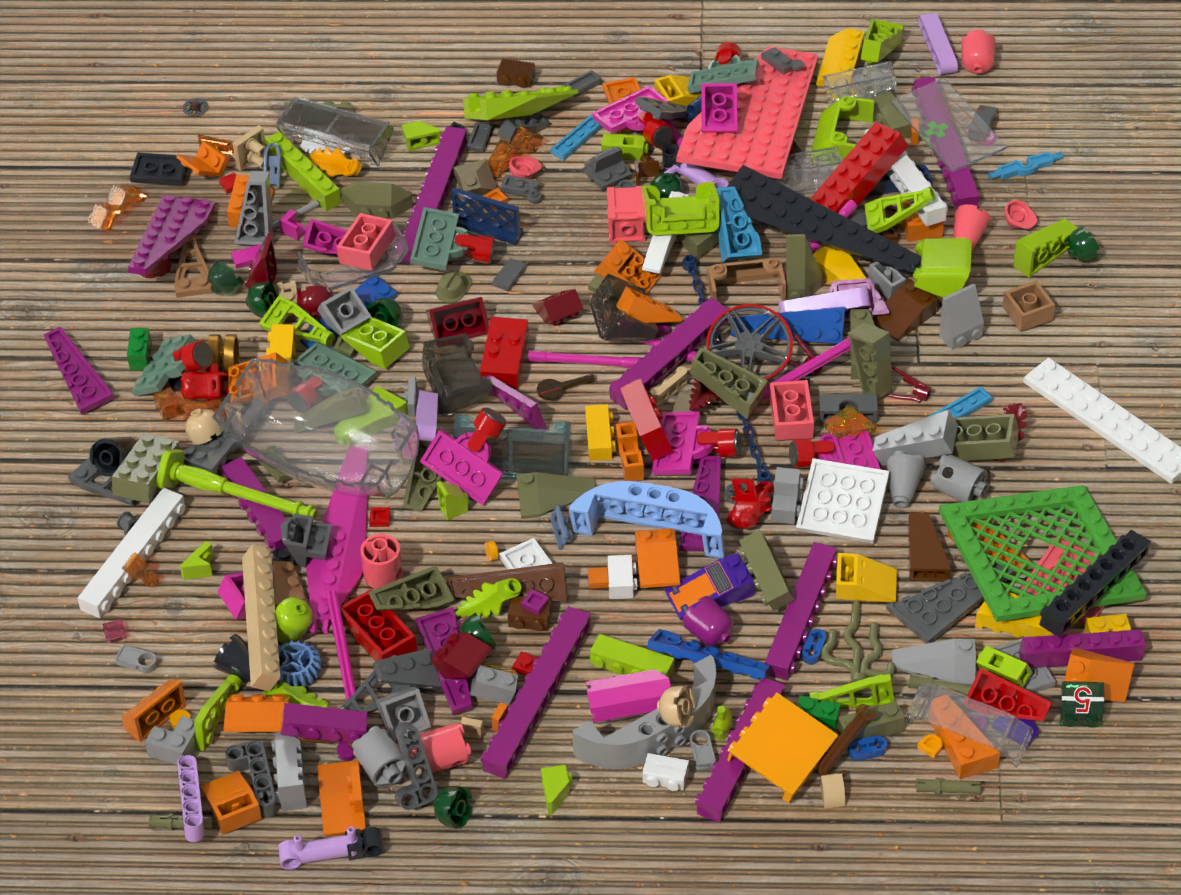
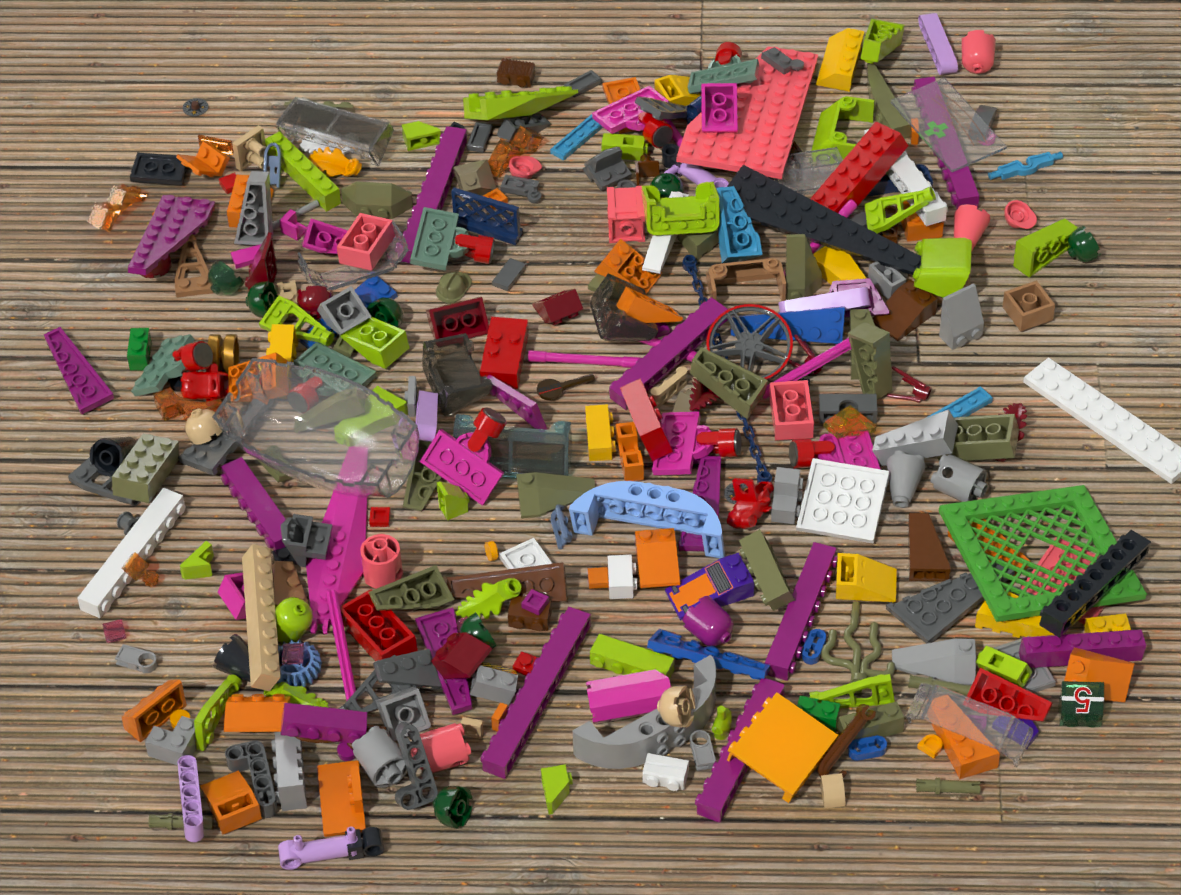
lime piece [155,449,318,521] -> none
clear wedge [823,61,897,107] -> none
none -> clear pink tile [282,643,304,664]

